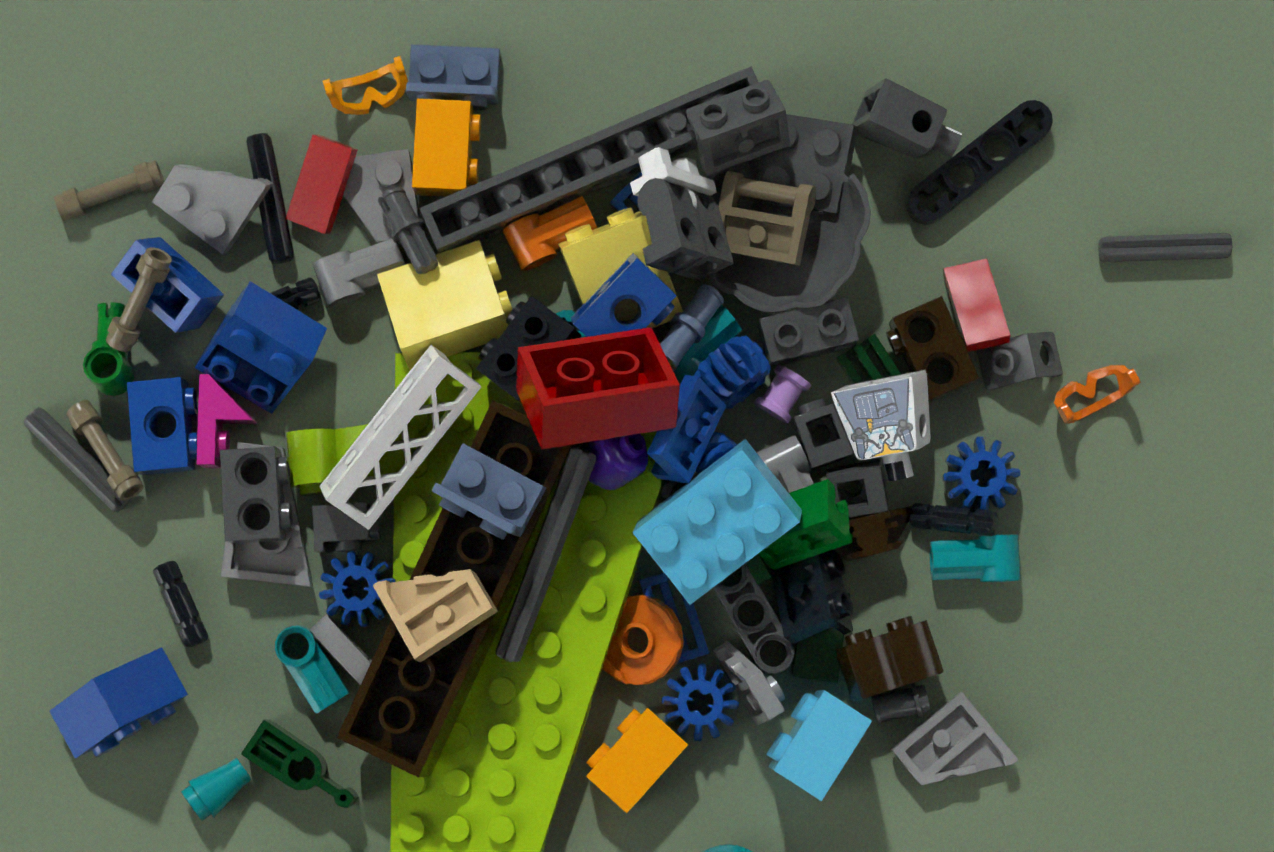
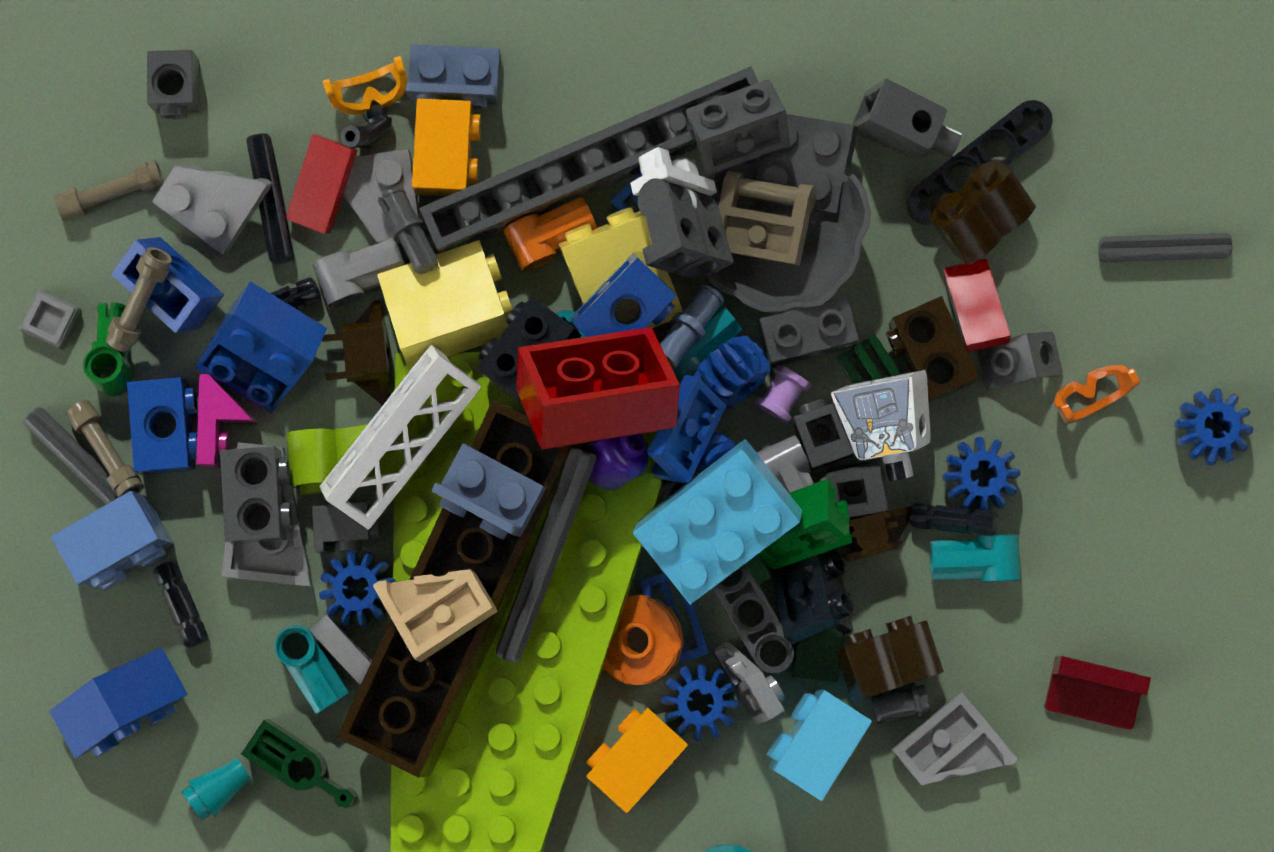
none -> light grey tile [19,289,81,350]
none -> medium blue brick [51,491,174,591]
none -> dark grey brick [147,50,199,119]
none -> dark brown piece [322,300,391,406]
none -> black arm [340,105,392,149]
none -> dark brown brick [929,159,1036,265]
none -> dark red panel [1044,656,1151,730]
none -> blue gear [1174,388,1254,466]

